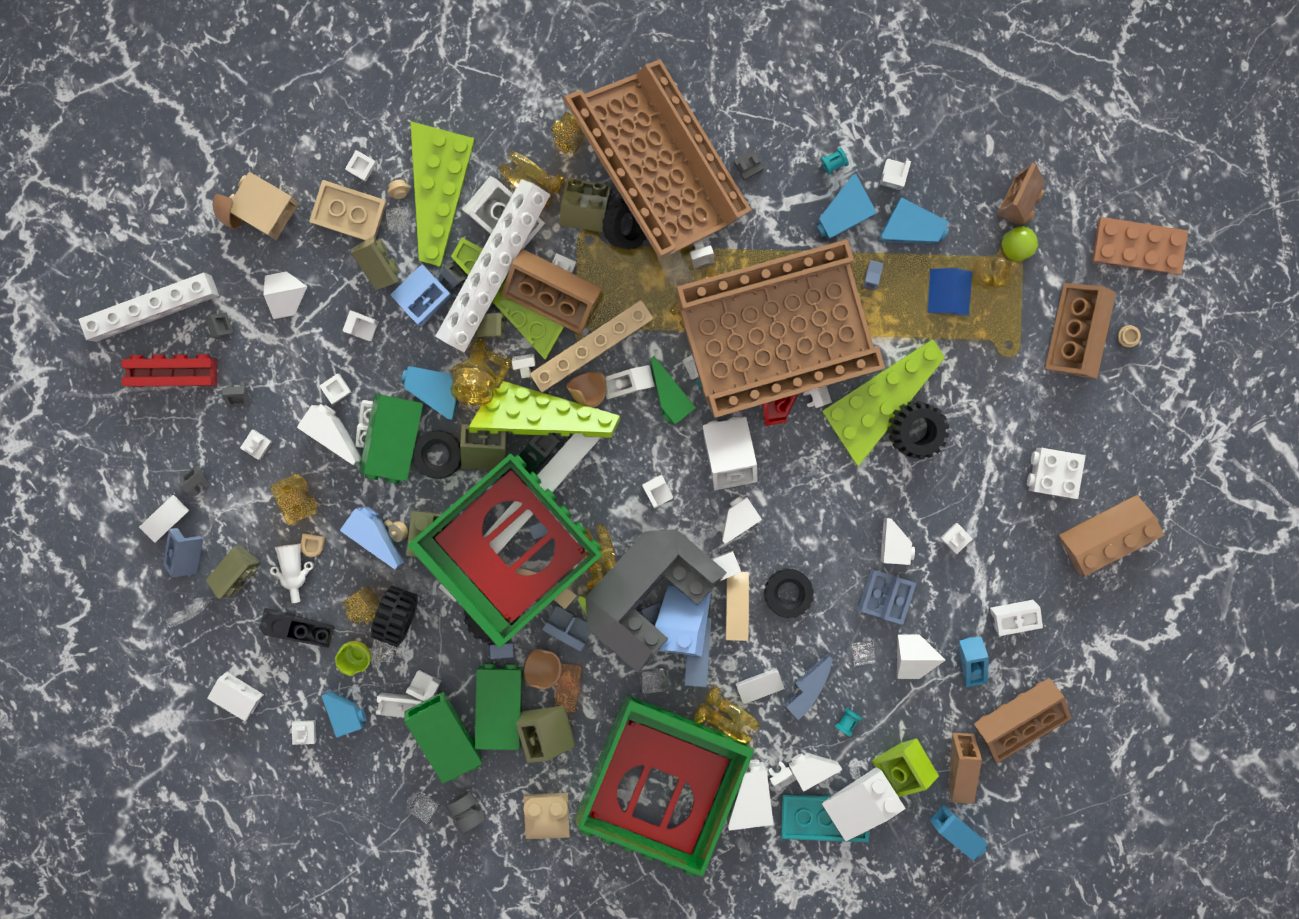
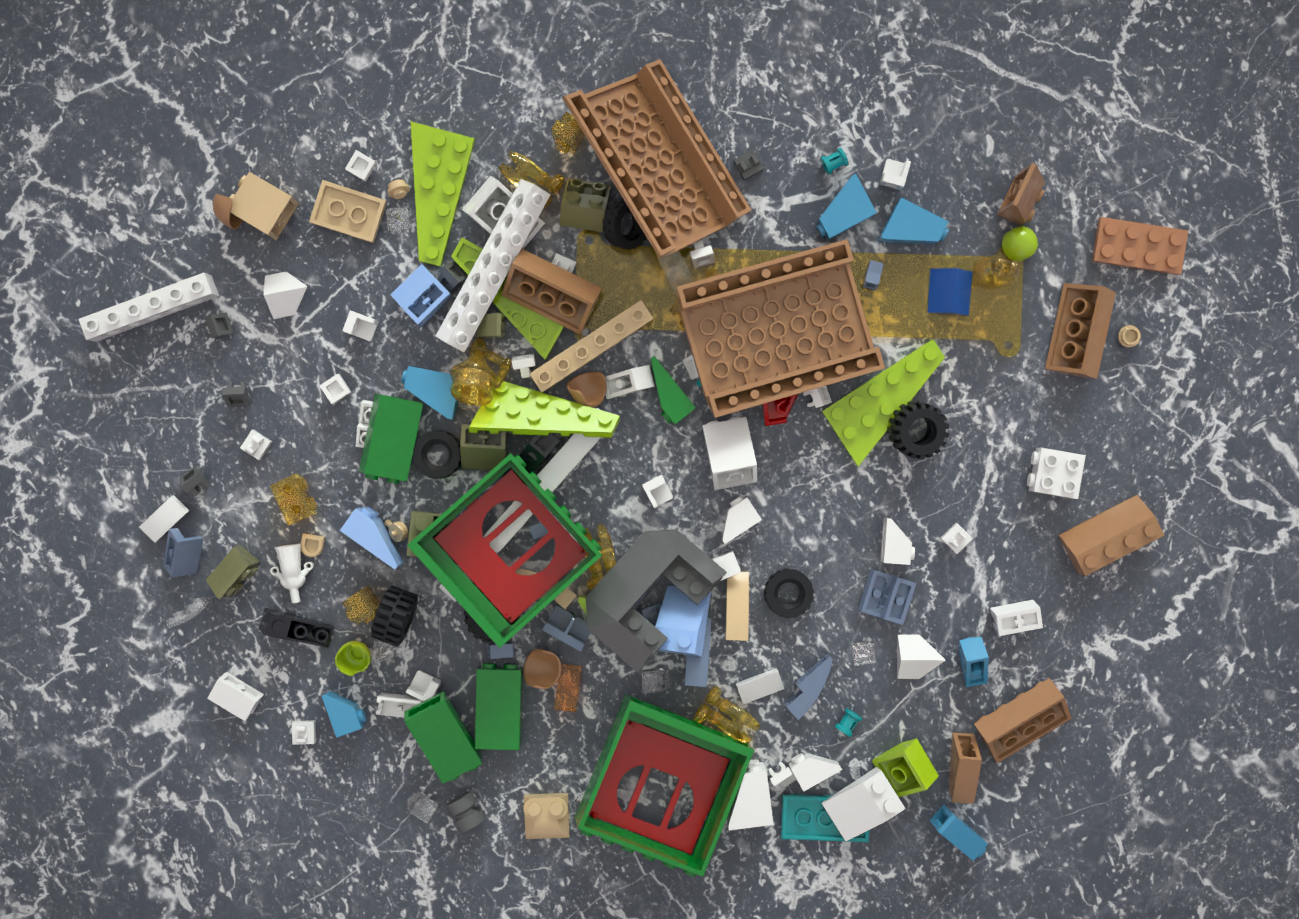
red brick [122,354,217,387] -> none
white slope [297,404,362,465] -> none
olive slope [351,235,400,290] -> none
olive slope [516,706,576,763] -> none

